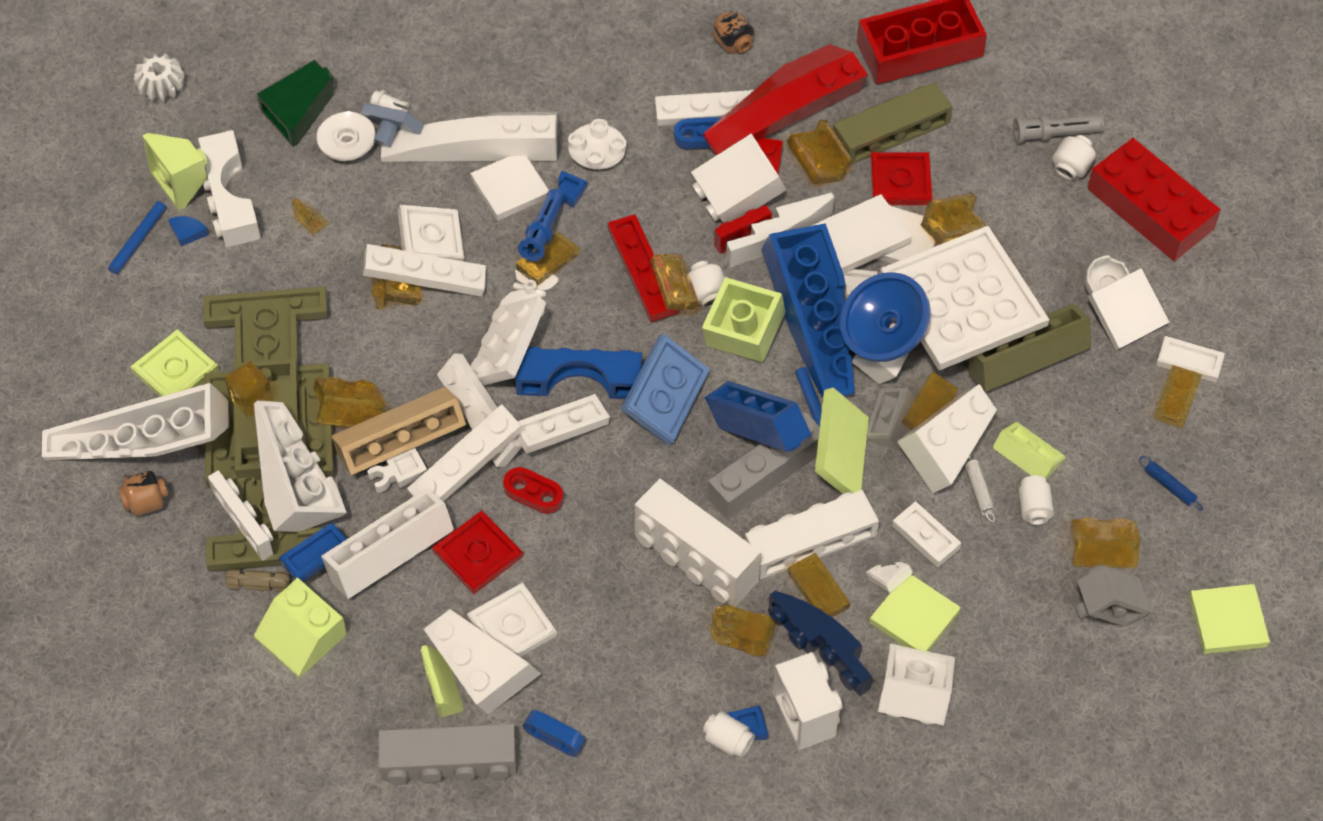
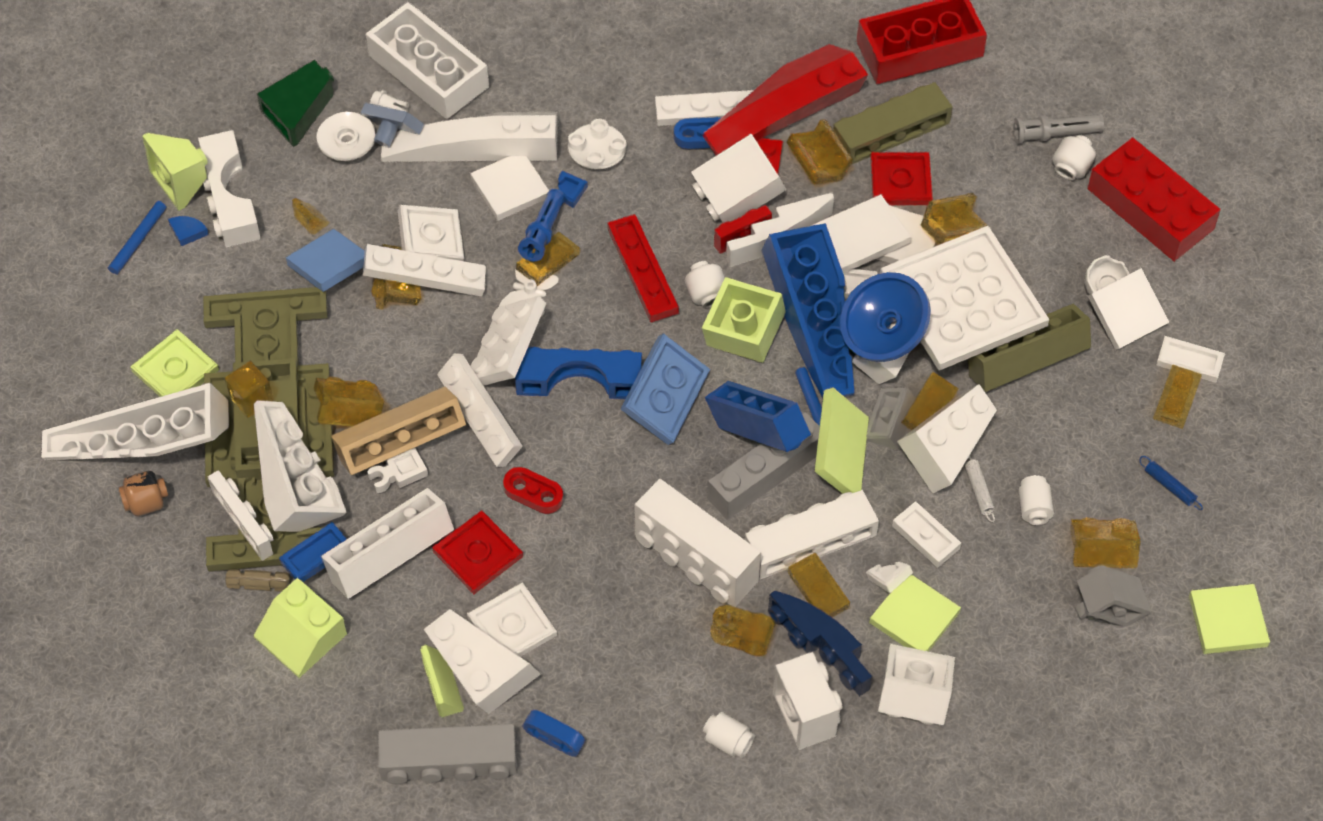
white gear [134,53,185,103] -> none
white plate [407,404,524,501] -> none
white plate [516,394,610,454] -> none
clear yellow plate [651,254,699,310] -> none
head [712,12,755,54] -> none
blue tile [728,705,769,740] -> none
yellowish green slope [993,422,1066,479] -> none
none -> medium blue tile [286,229,365,292]
none -> white brick [366,2,489,120]

